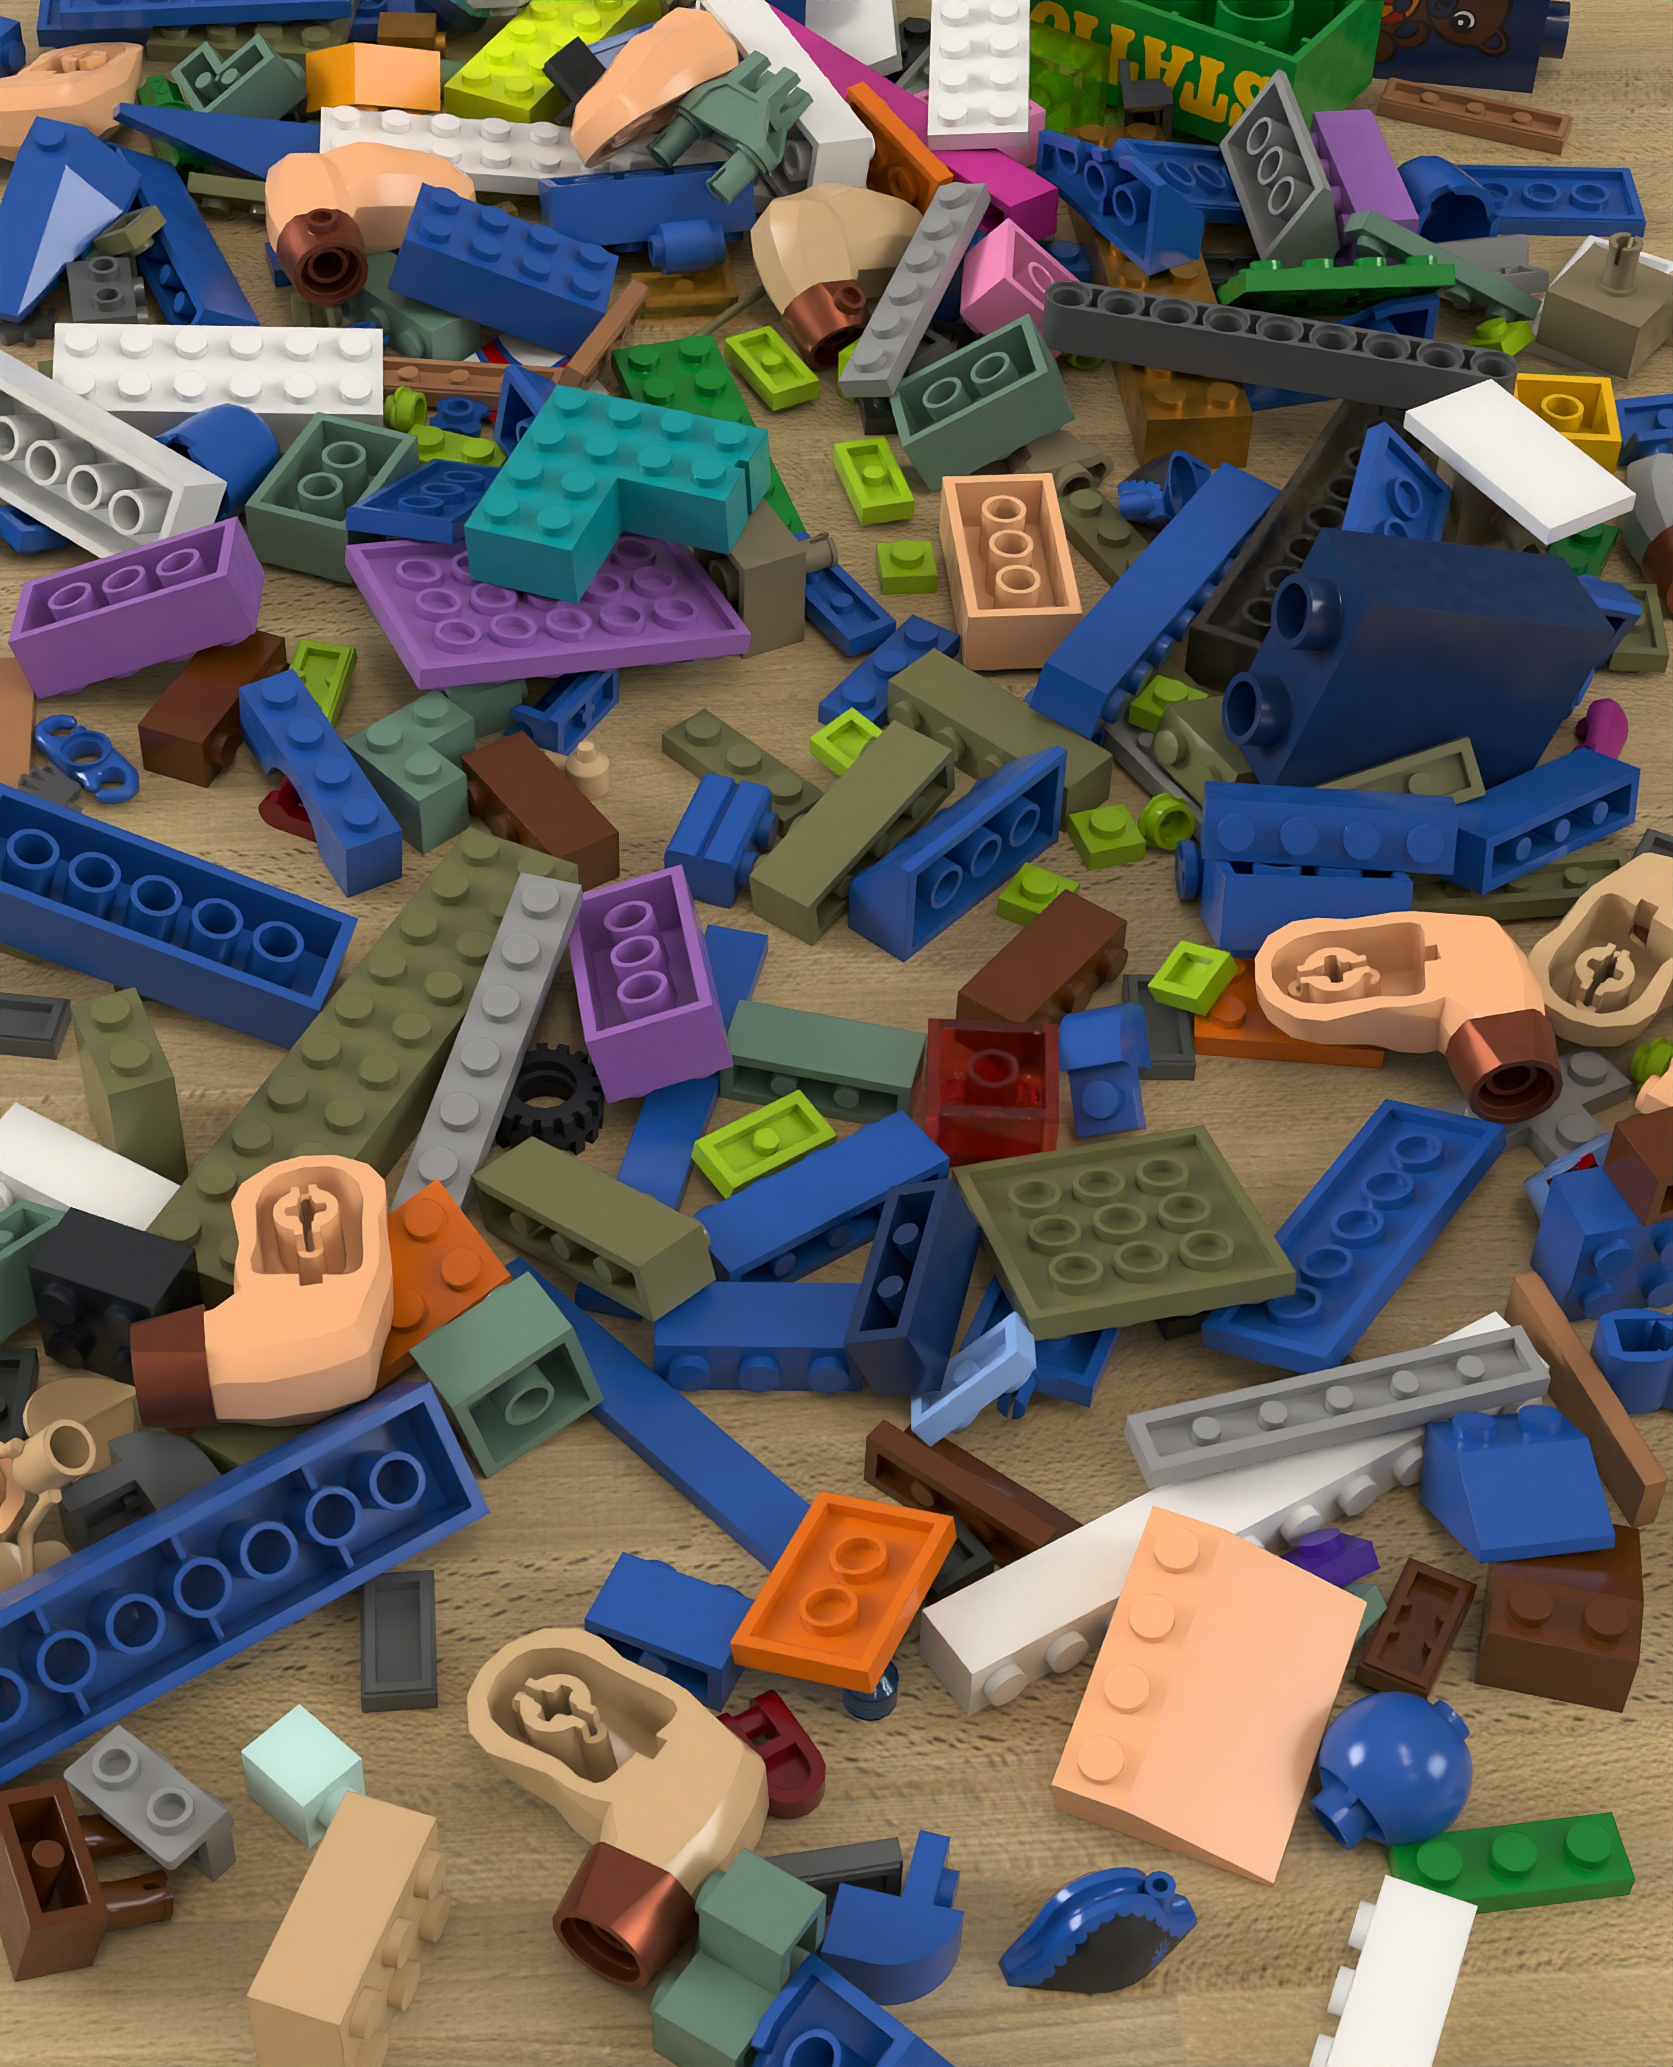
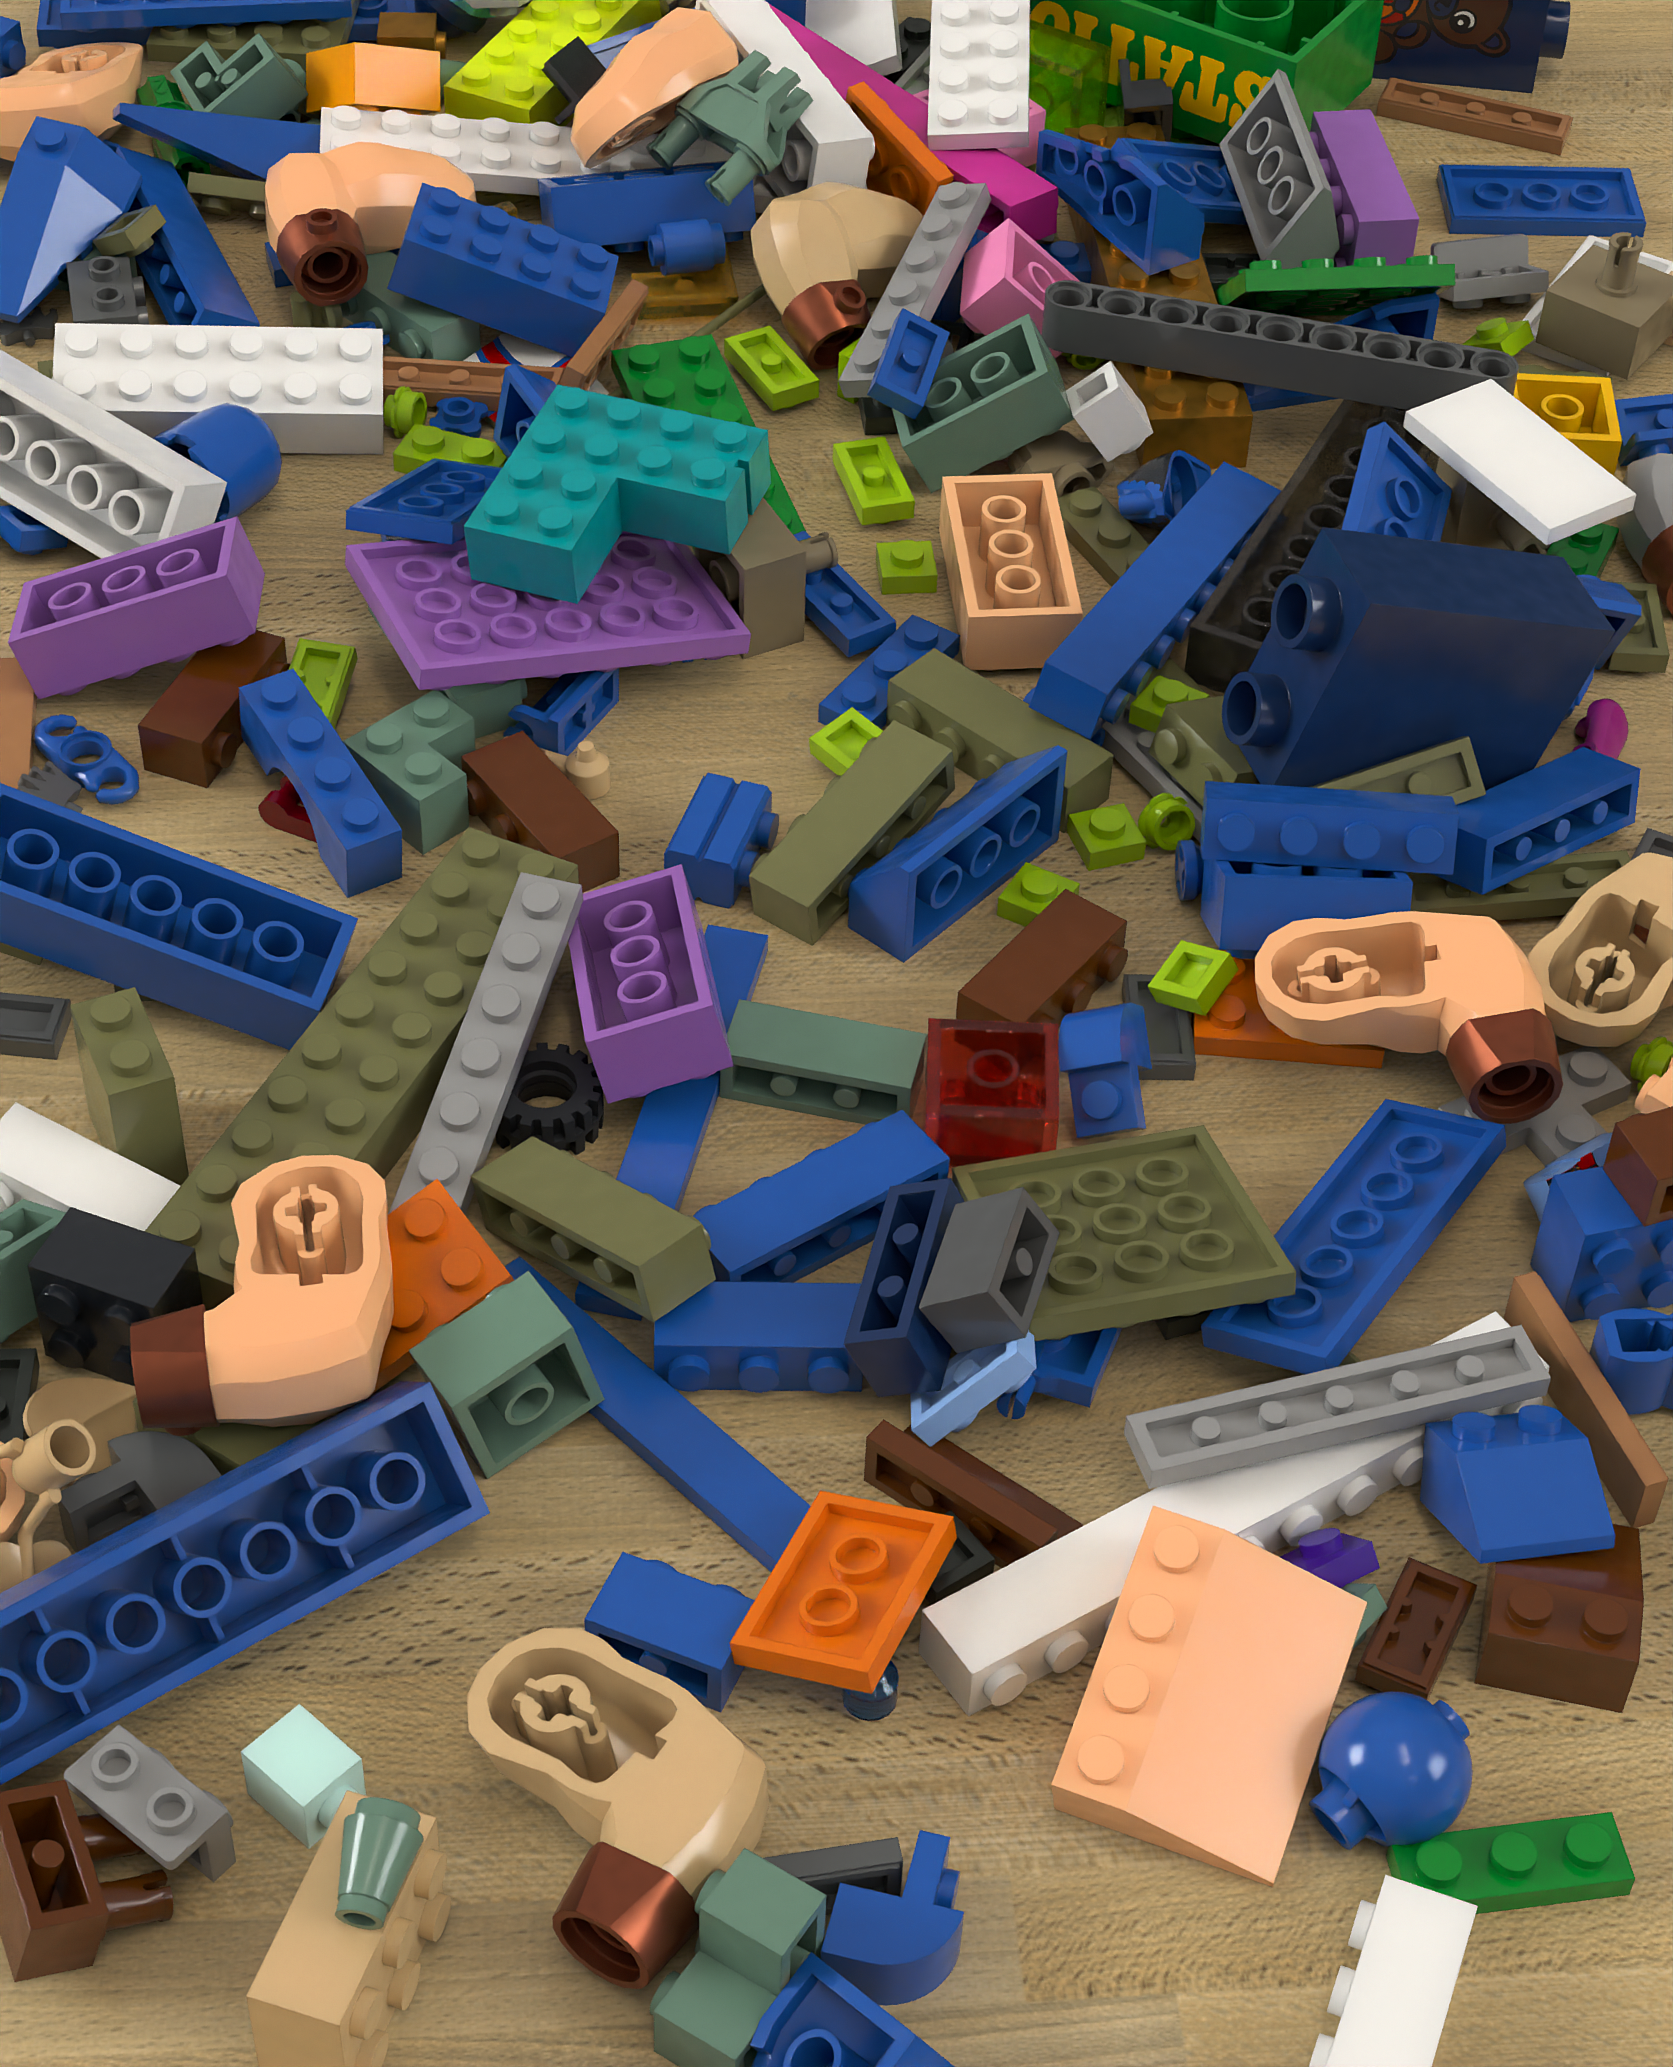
sand green brick [245,412,420,584] -> none
dark grey tile [360,1570,438,1713] -> none
olive plate [662,708,824,839] -> none
lime plate [691,1089,838,1199] -> none
dark red plate [716,1689,826,1819] -> none
blue hat [998,1867,1197,1993] -> none
sand green plate [1343,209,1543,323] -> none
blue cylinder [1397,156,1501,243] -> none
none -> sand green cone [335,1797,424,1930]
none -> blue plate [867,308,950,420]
none -> dark grey brick [919,1187,1060,1353]
none -> white brick [1066,361,1153,462]

